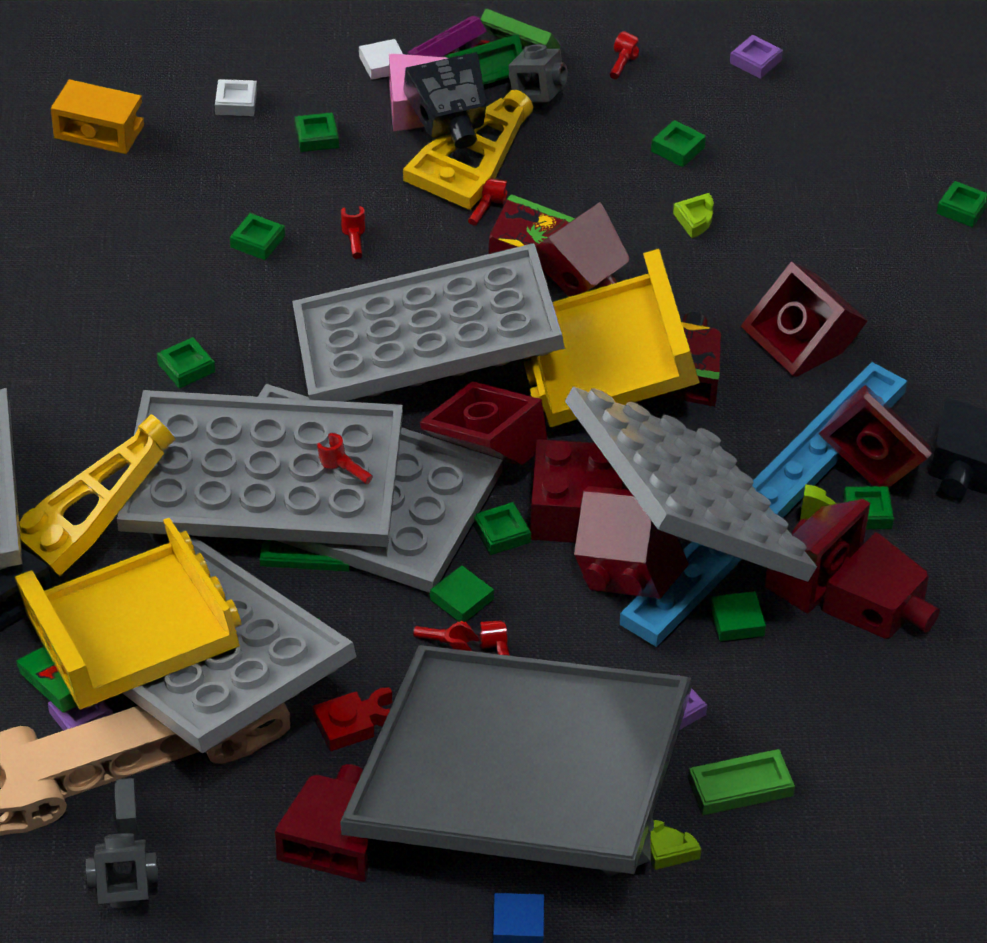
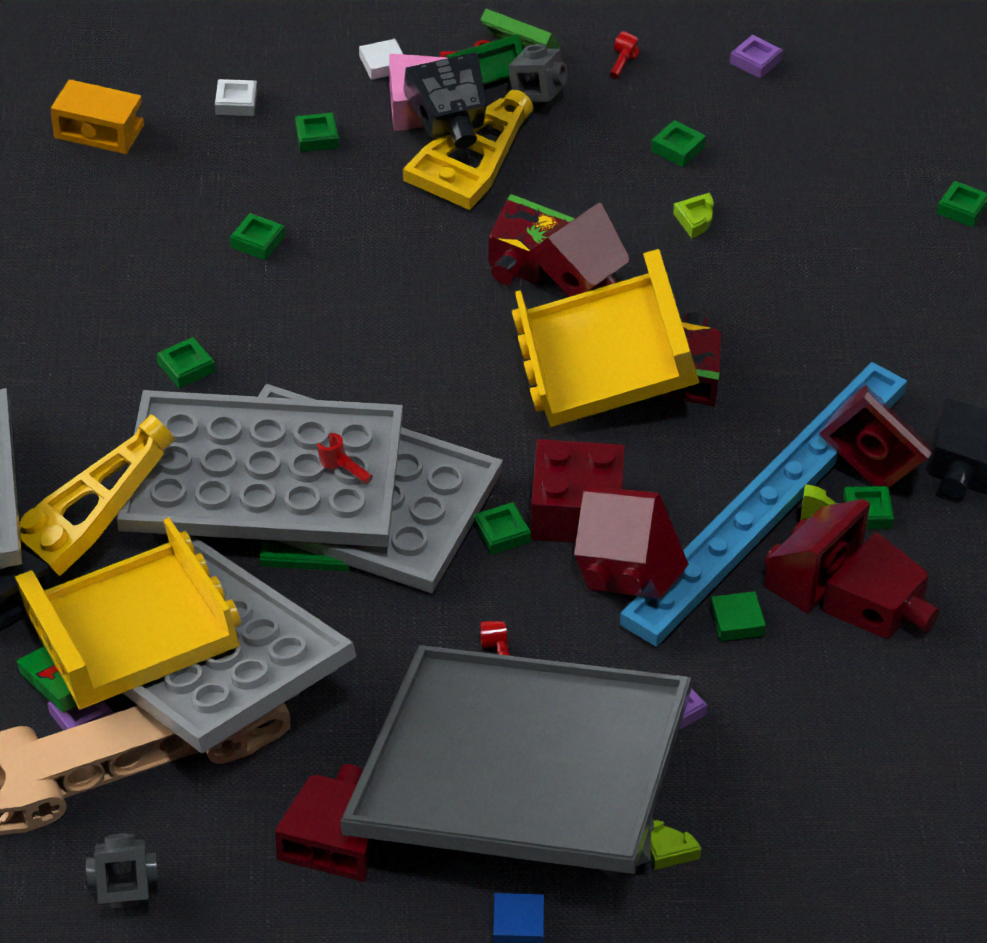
dark grey tile [115,778,139,840] -> none
light grey plate [292,243,565,402] -> none
red plate [313,687,392,752] -> none
red hand [341,206,365,259] -> none
magenta plate [407,16,487,57] -> none
red hand [413,621,480,651] -> none
dark red slope [420,381,547,465] -> none
green tile [430,565,494,622] -> none
red hand [468,178,507,226] -> none
light grey plate [565,386,817,582] -> none
bright green tile [688,749,795,815] -> none
dark red slope [741,261,868,377] -> none

